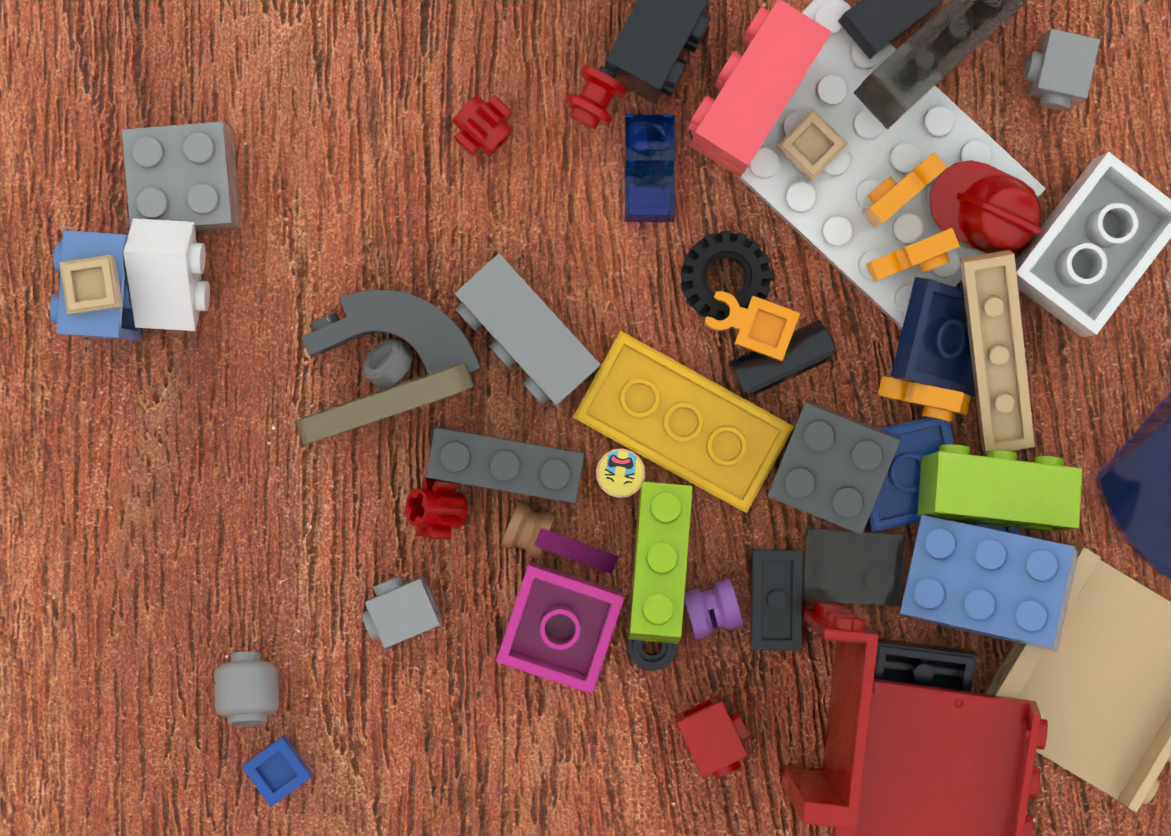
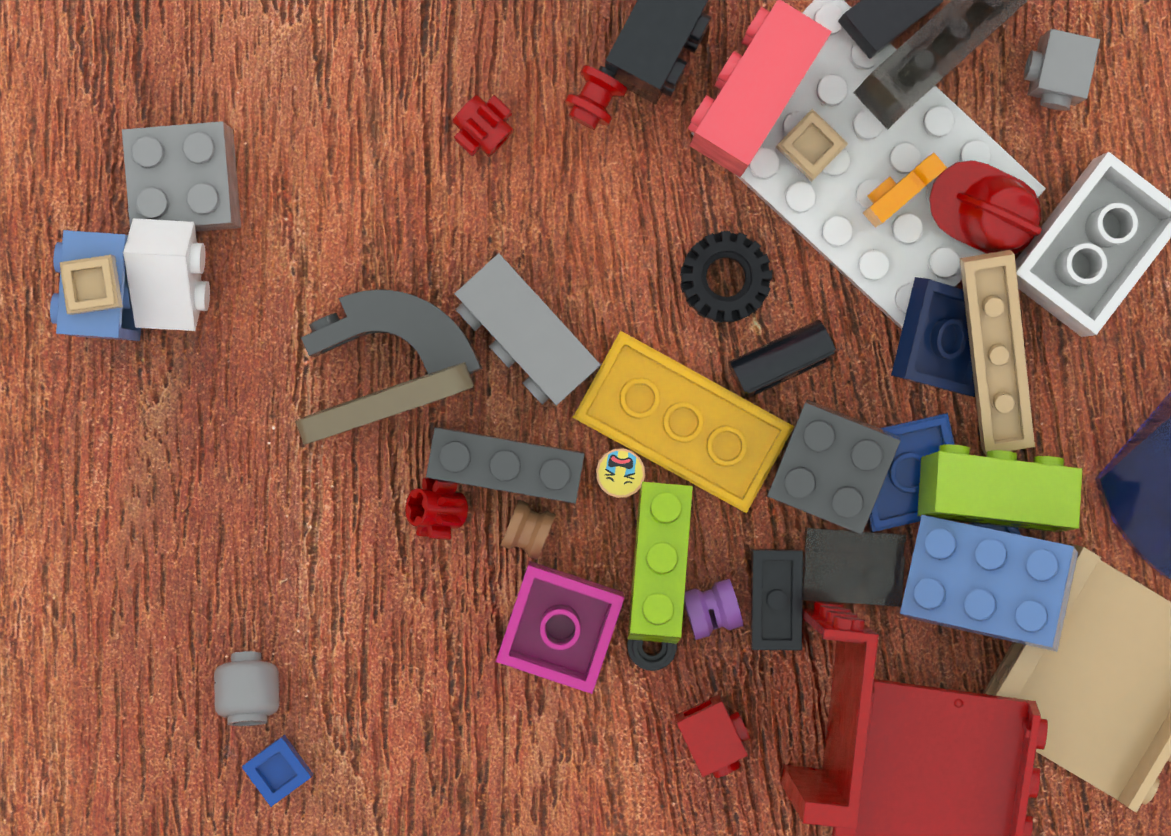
light grey brick [362,575,443,649] -> none
light grey tile [363,338,413,389] -> none
magenta piece [534,528,618,574] -> none
clear blue slope [624,114,675,222] -> none
light orange plate [704,291,800,362] -> none
light orange plate [866,228,960,282] -> none
black brick [874,638,977,692] -> none
light orange plate [878,376,971,422] -> none

